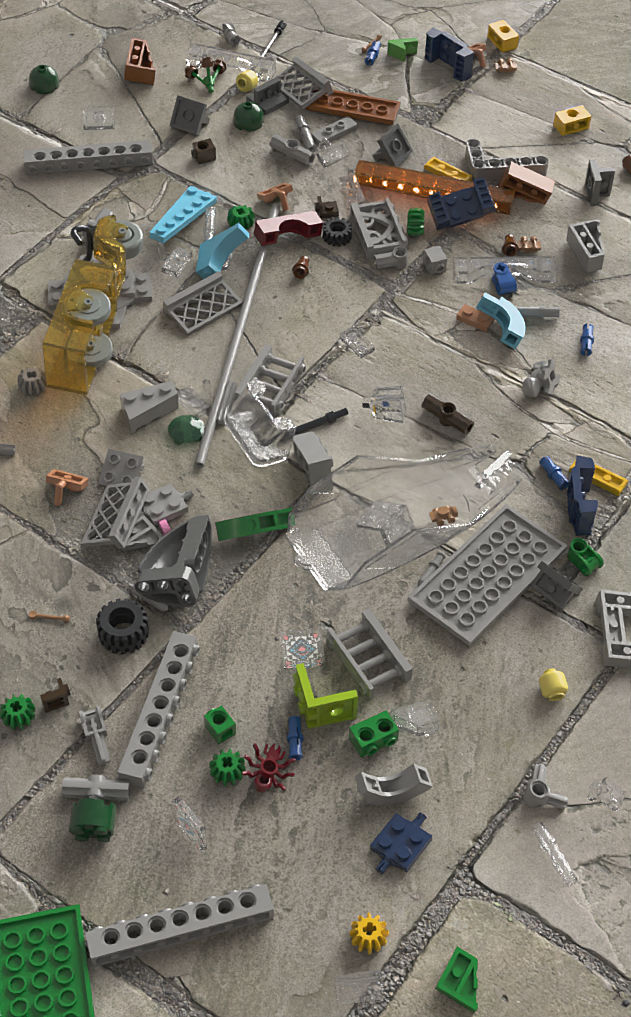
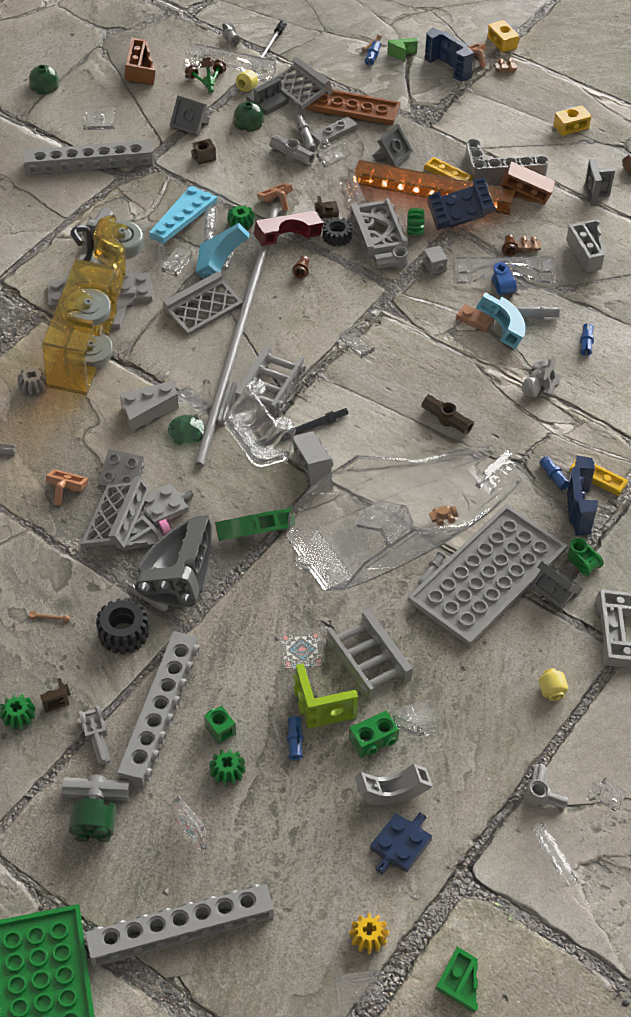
dark red animal [242,743,296,793] -> none
clear torso [362,386,406,423] -> none

